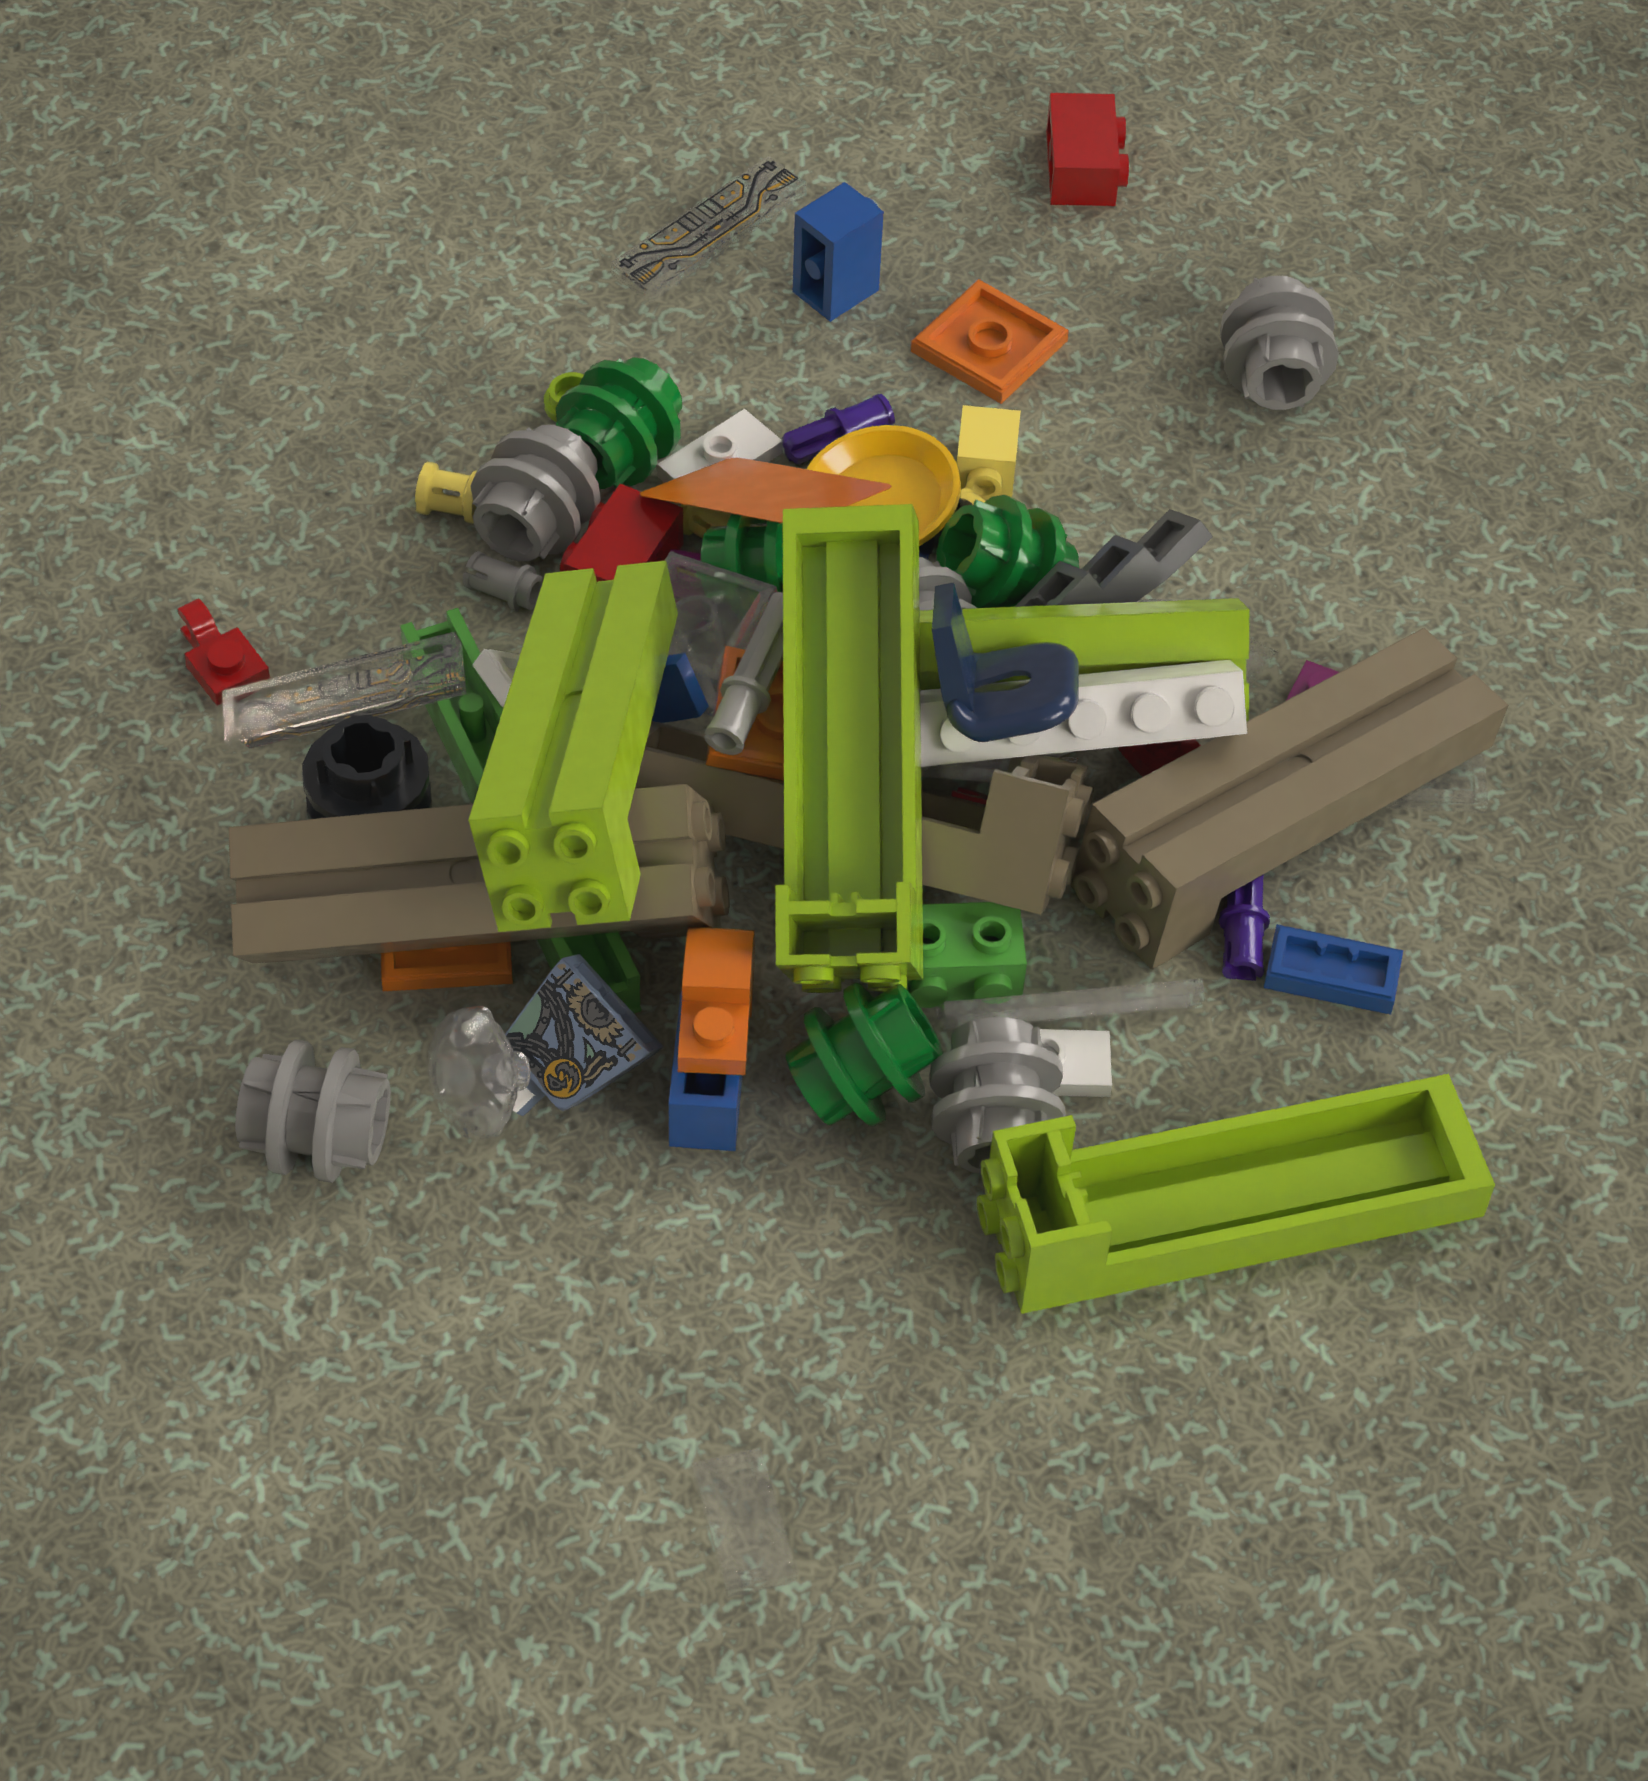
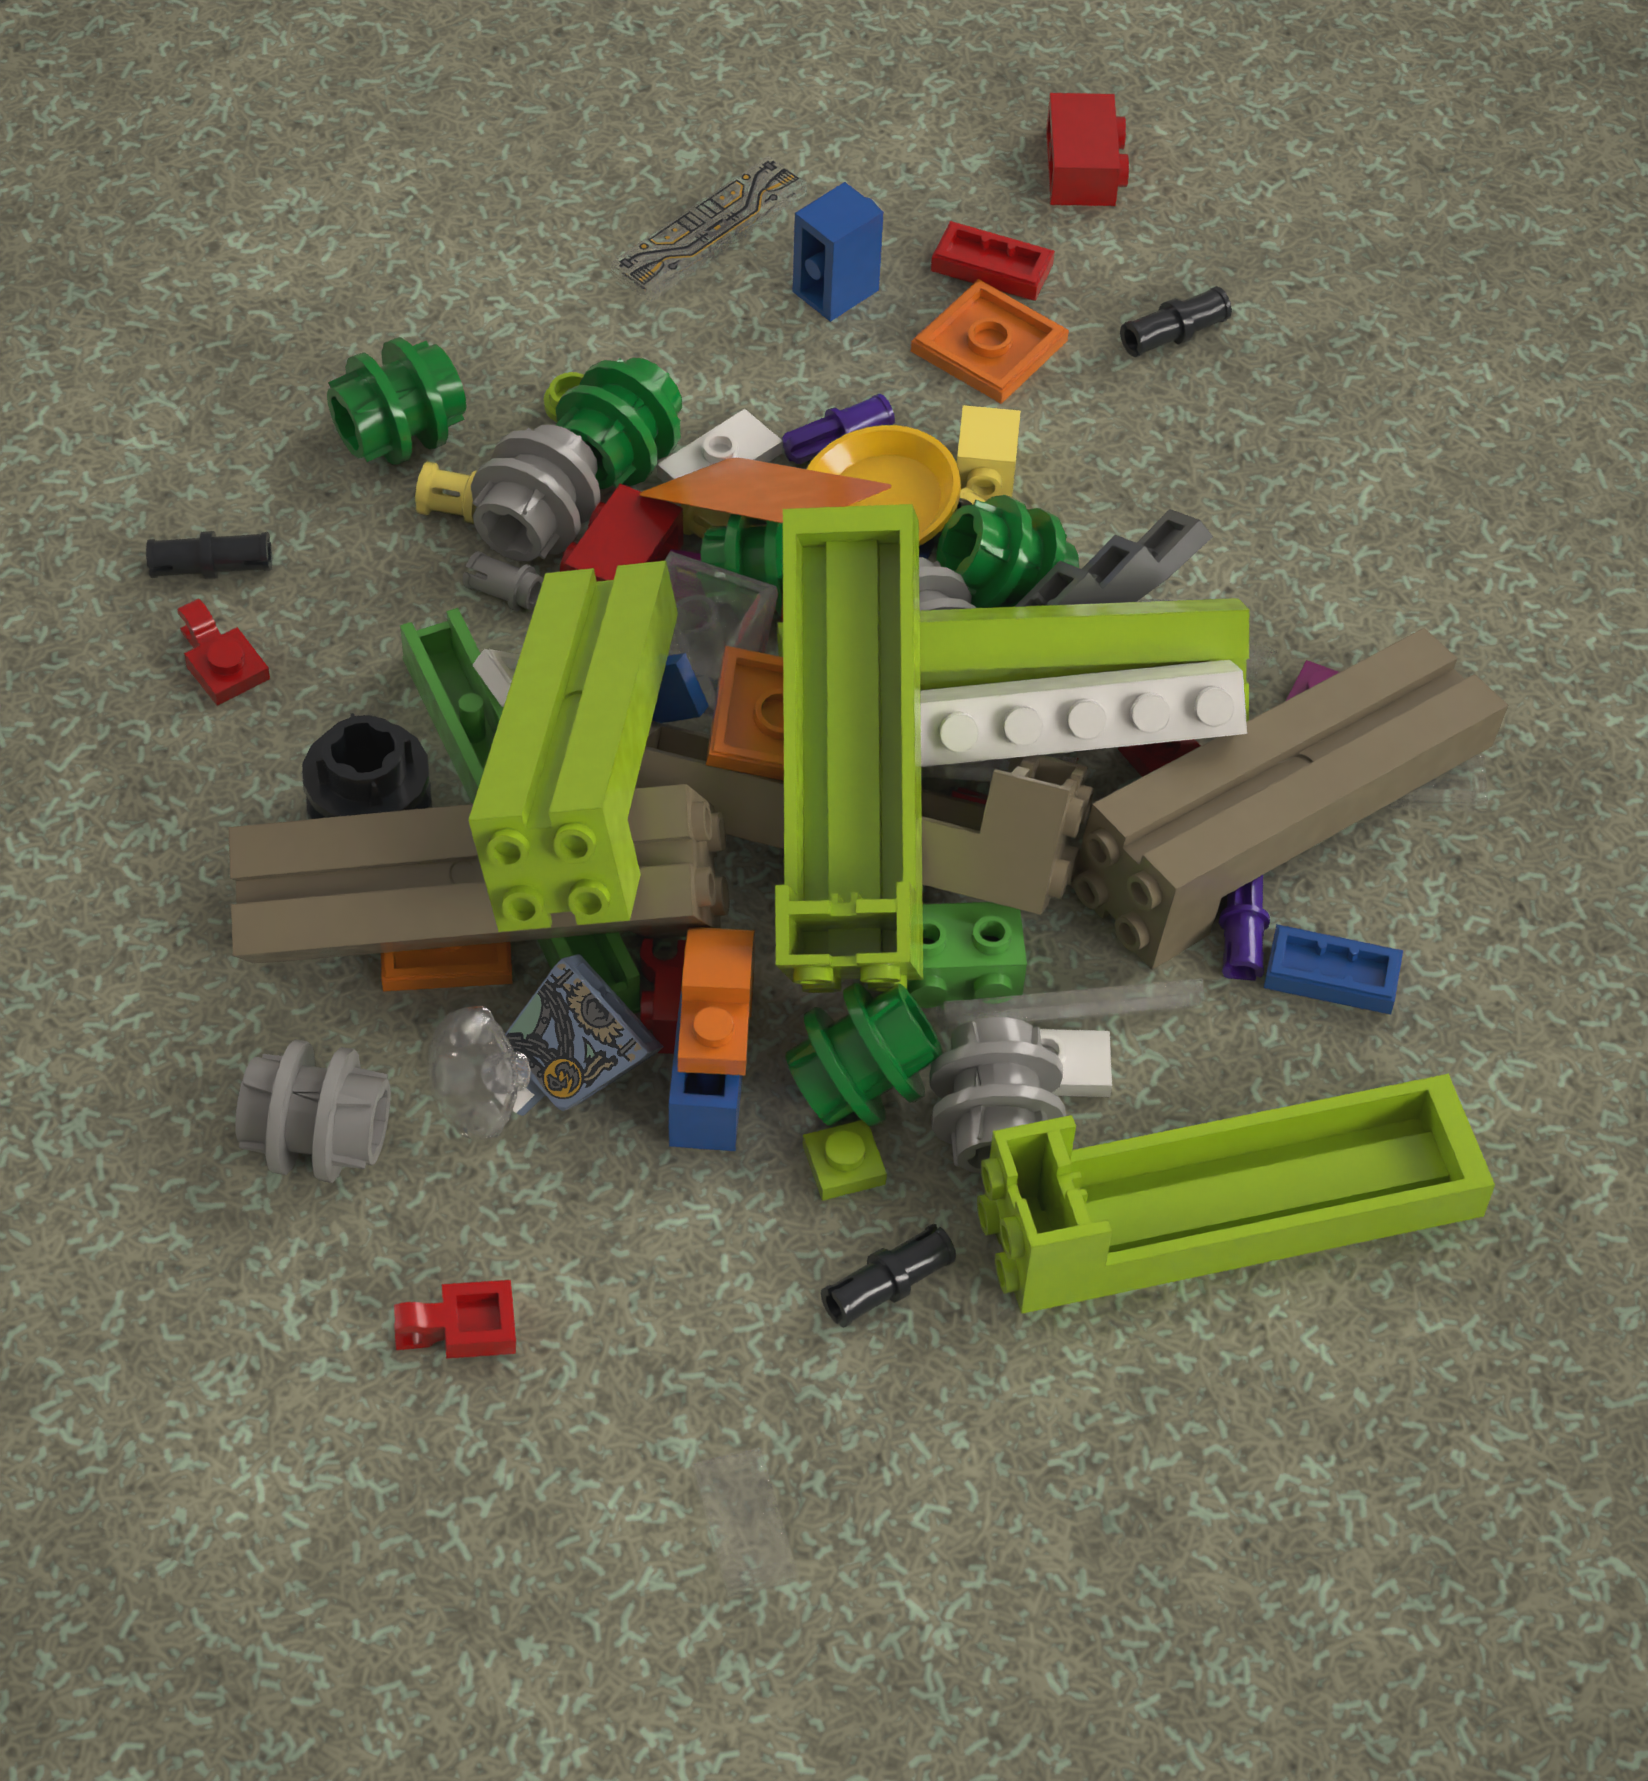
clear tile [222,632,466,750] -> none
light grey axle [704,592,783,755] -> none
dark blue piece [932,582,1079,742] -> none
light grey piece [1220,276,1339,410] -> none
none -> black pin [146,531,272,579]
none -> green piece [327,337,467,465]
none -> red plate [394,1280,516,1359]
none -> red plate [640,938,686,1054]
none -> lime plate [802,1120,887,1201]
none -> black pin [821,1224,956,1328]
none -> red plate [931,221,1055,301]
none -> black pin [1120,286,1232,357]

